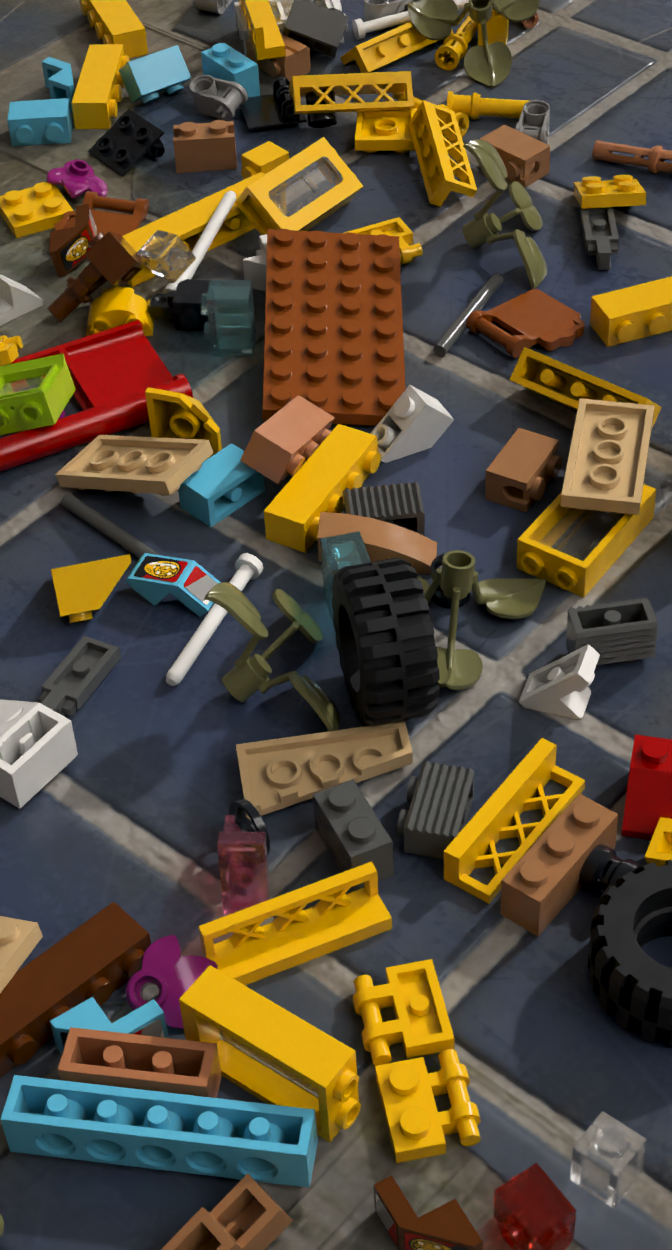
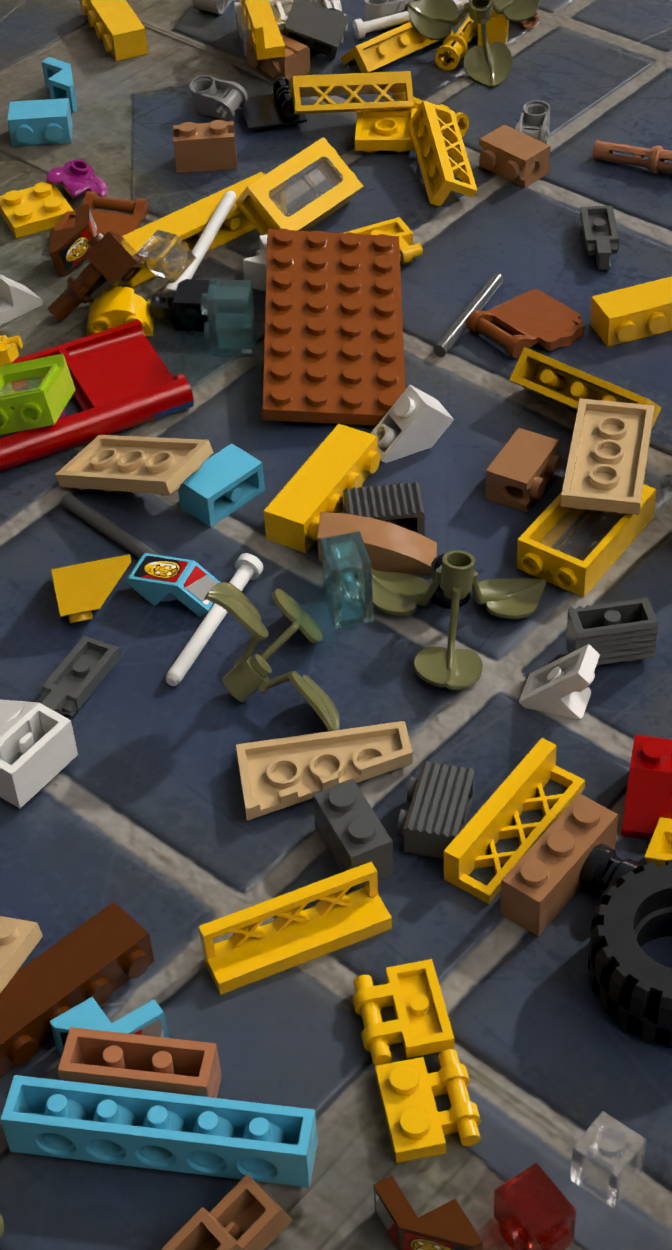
yellow brick [71,44,130,129] -> none
black hinge [88,109,165,177] -> none
medium azure brick [118,45,191,104] -> none
magenta plate [126,934,218,1029] -> none
yellow slope [145,387,222,458] -> none
yellow piece [179,965,361,1143] -> none
medium azure brick [201,43,260,97] -> none
clear pink piece [217,799,270,915] -> none
nougat brick [240,395,335,484] -> none
yellow brick [241,141,291,184] -> none
black wheel [305,89,337,128] -> none
black tyre [331,557,440,726] -> none
yellow pin [447,91,529,120] -> none
olive plant [462,139,547,290] -> none
yellow plate [574,175,646,209] -> none

